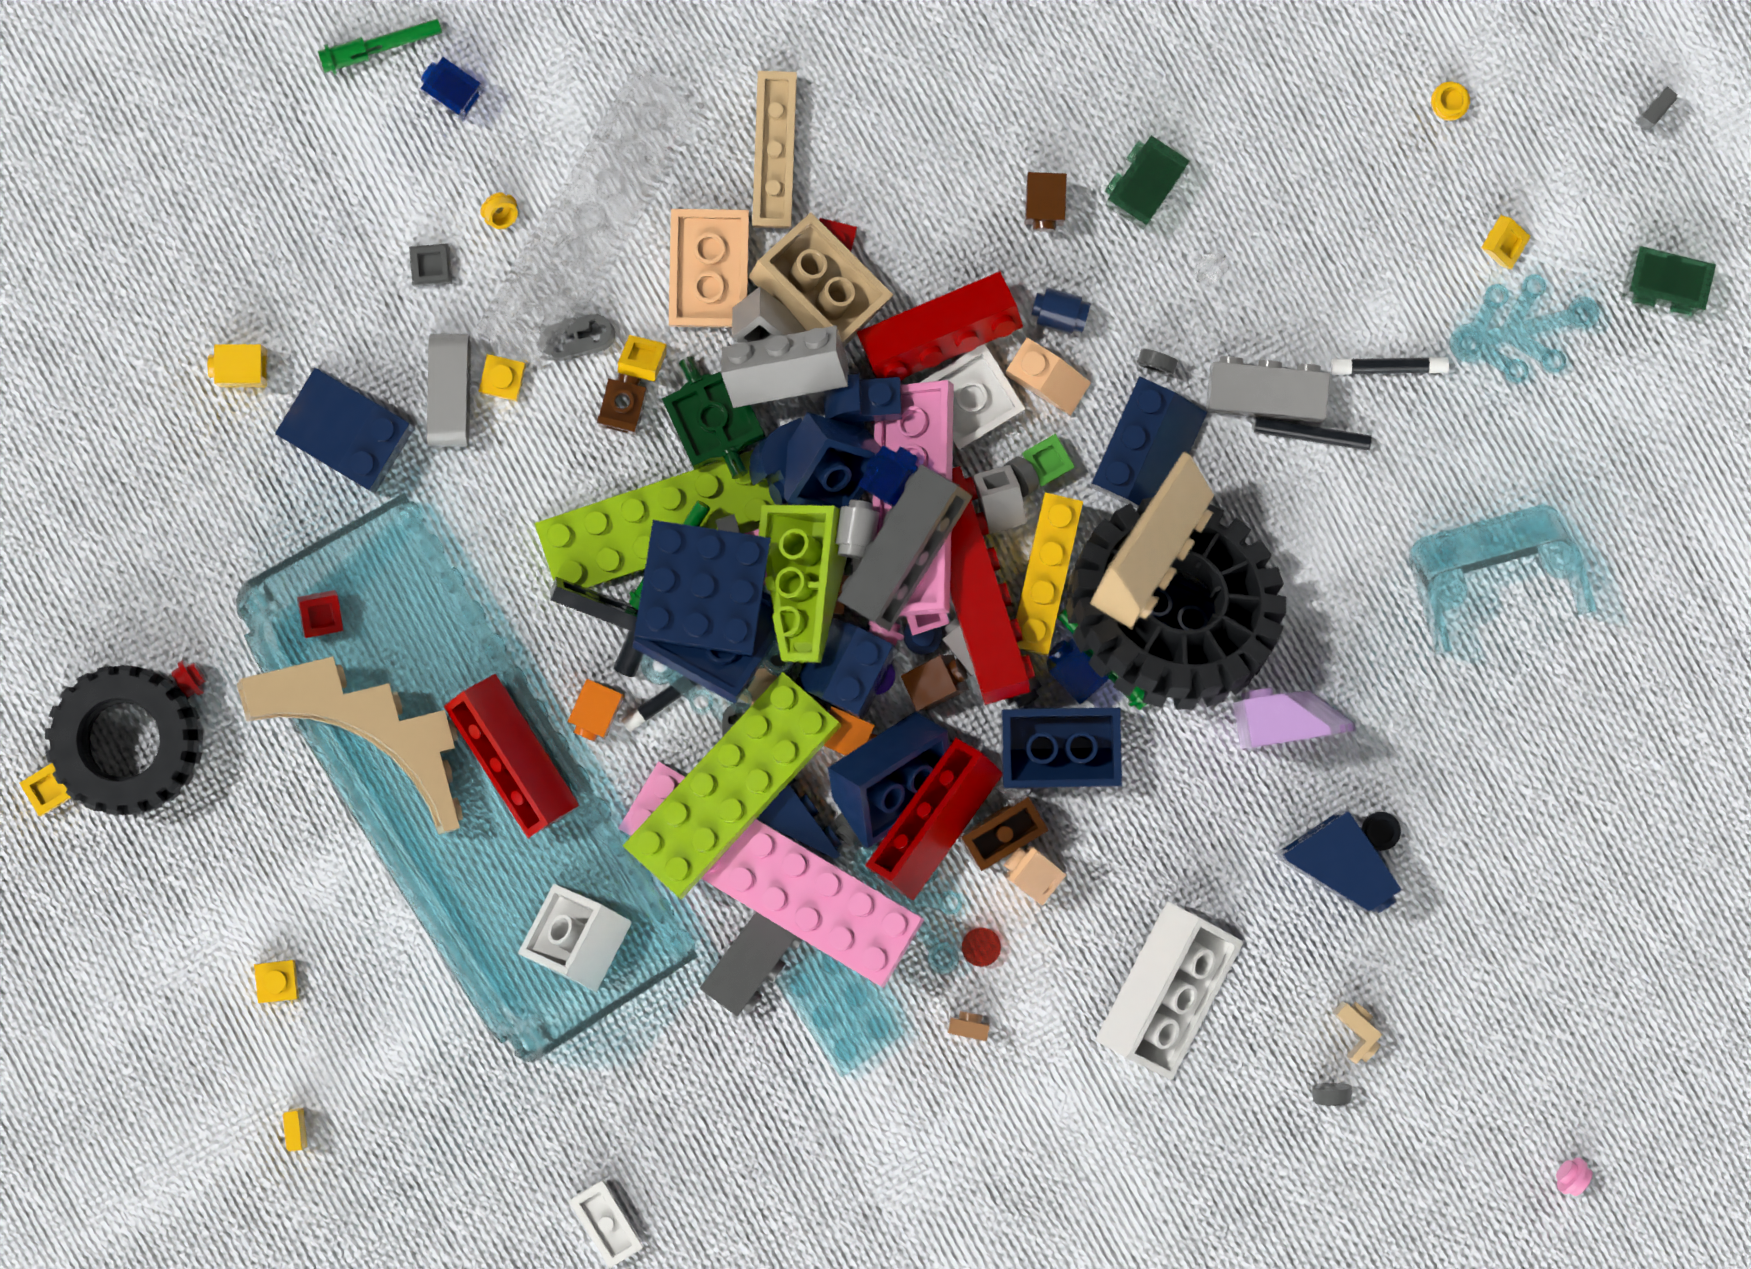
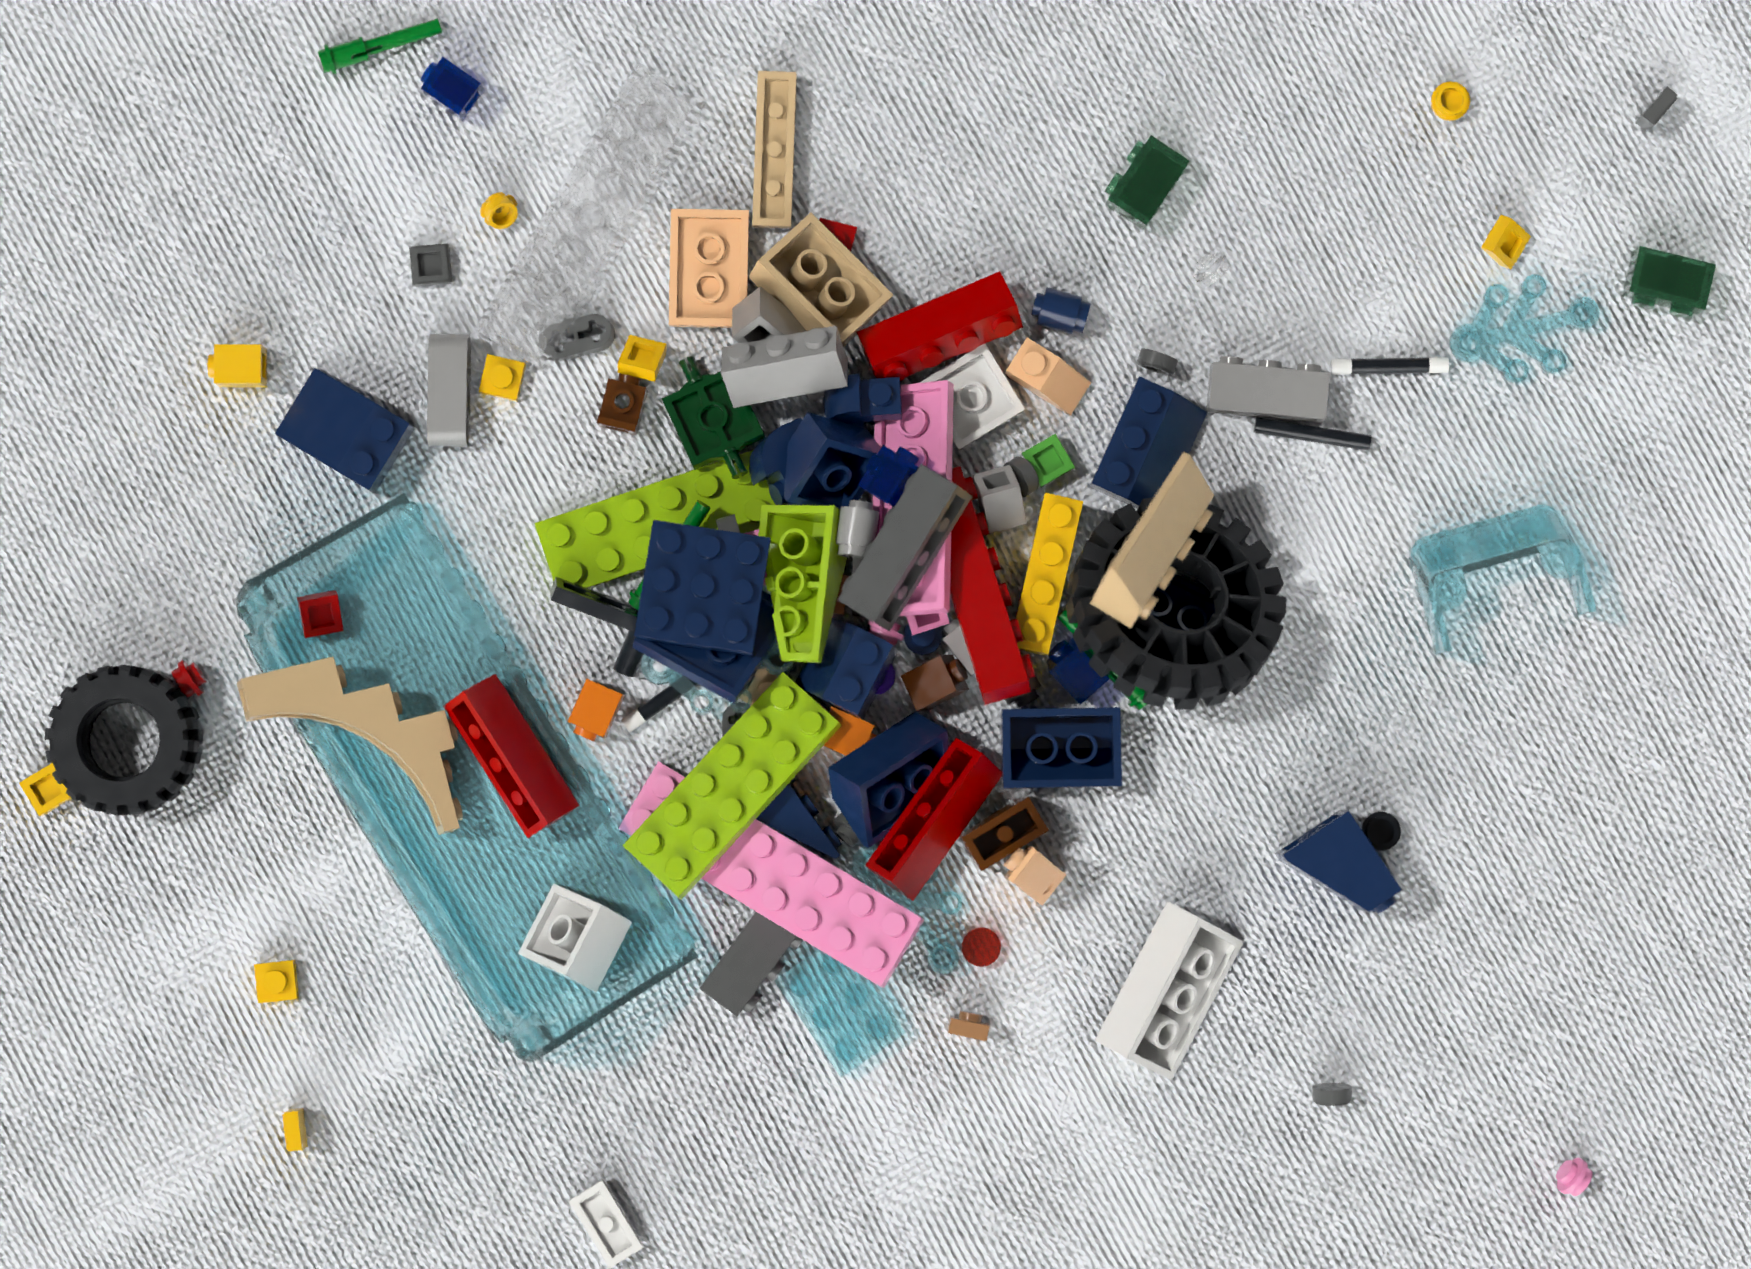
reddish brown brick [1024,172,1067,232] -> none
lavender wedge [1233,687,1356,749] -> none
tan bracket [1332,1001,1382,1064] -> none

